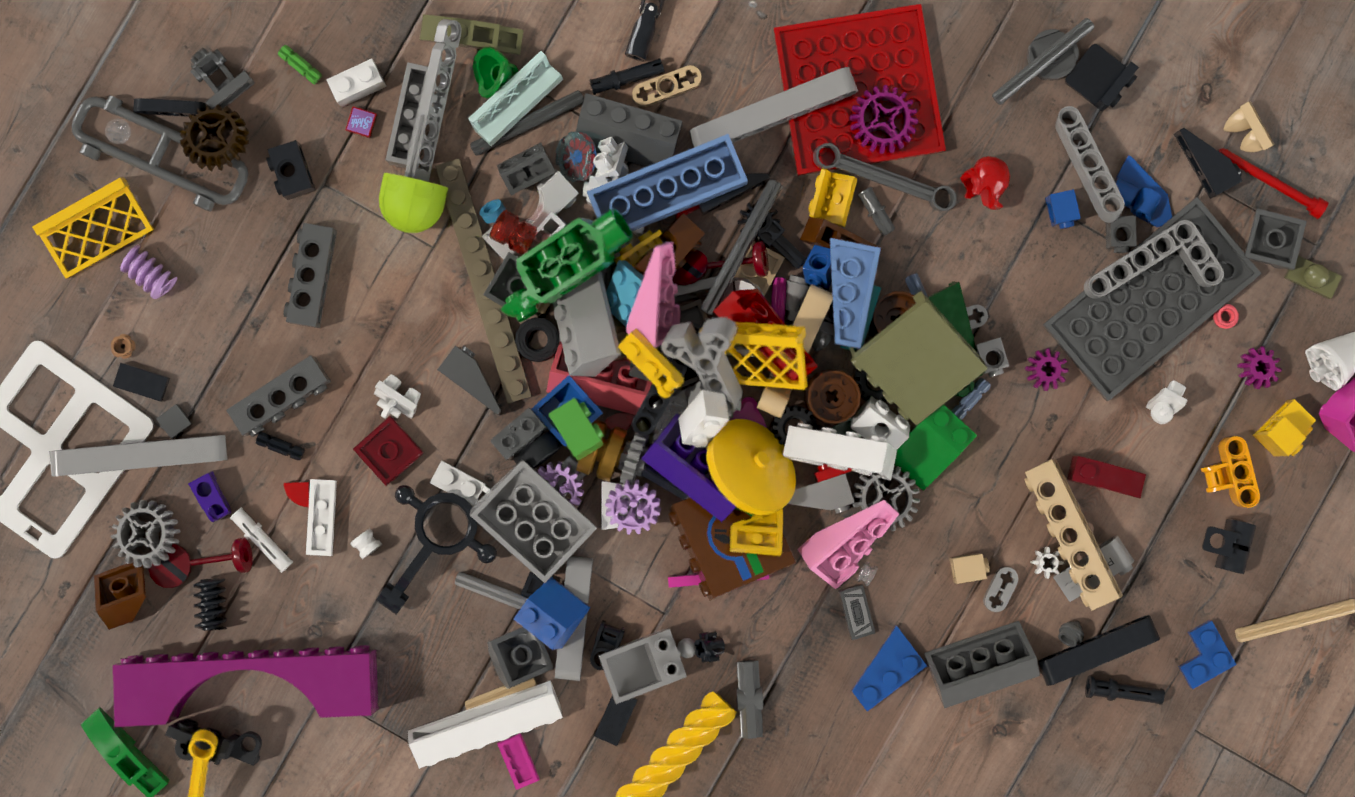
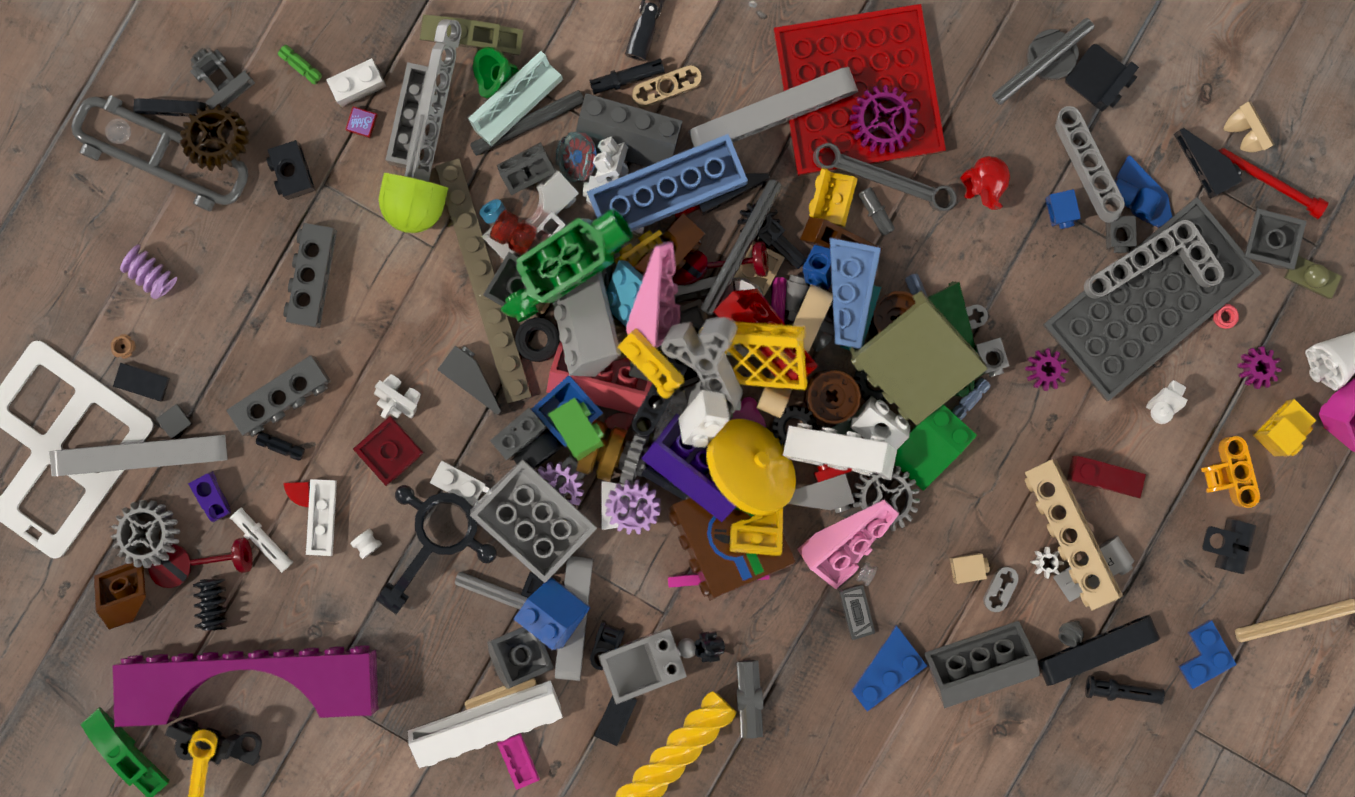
yellow fence [32,177,154,279] -> none

